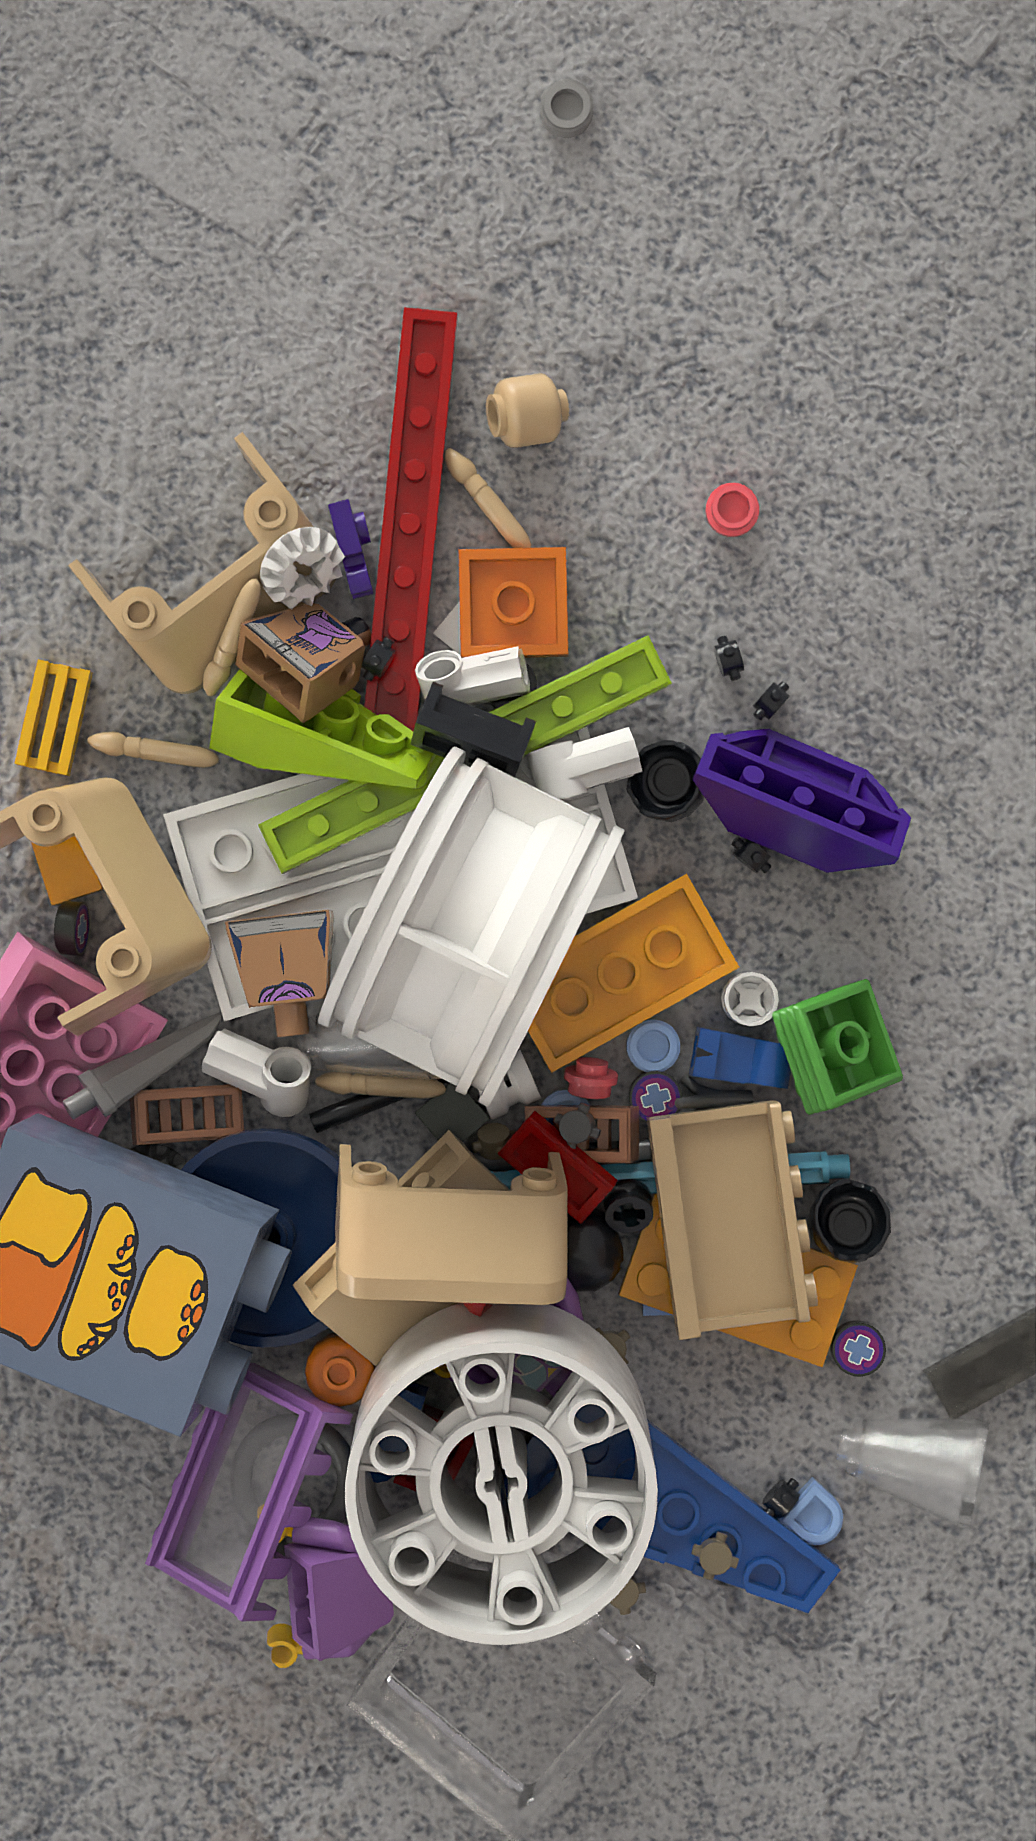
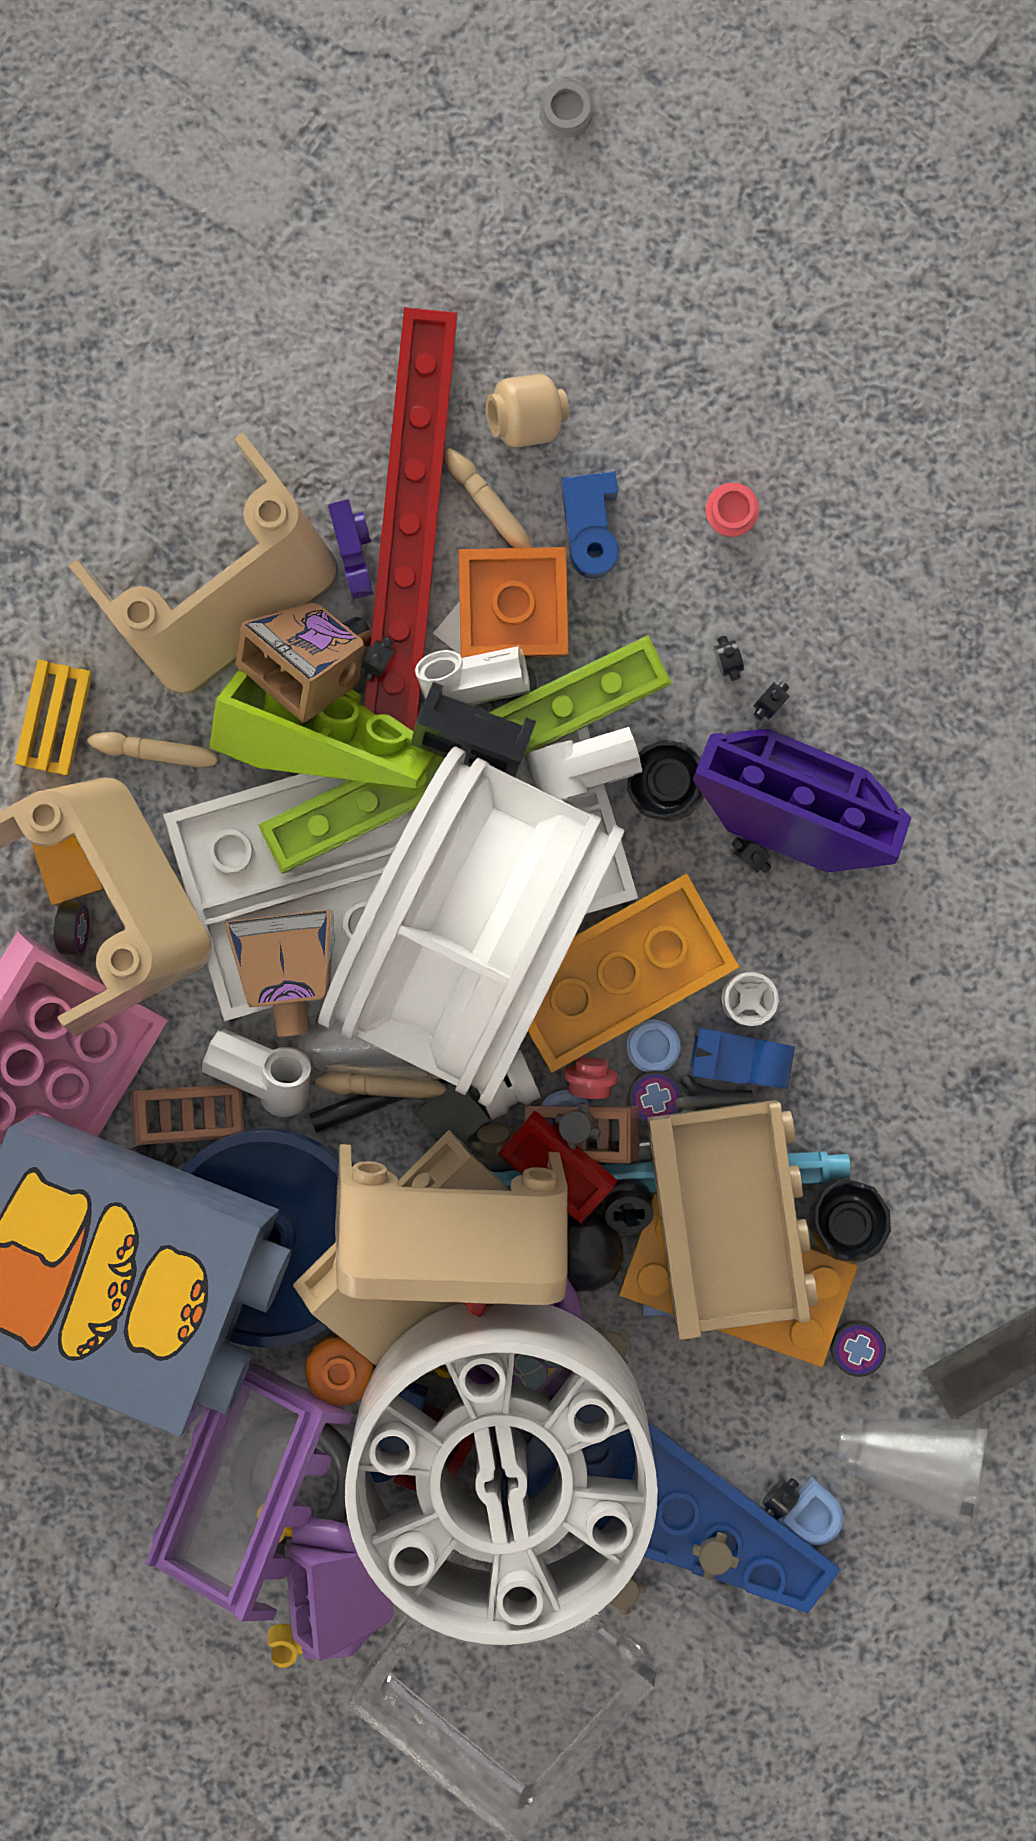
light grey bar [62,1012,223,1120] -> none
tan piece [203,579,261,696] -> none
white gear [260,527,345,610] -> none
bright green brick [772,979,903,1115] -> none
none -> blue leg [561,471,619,579]

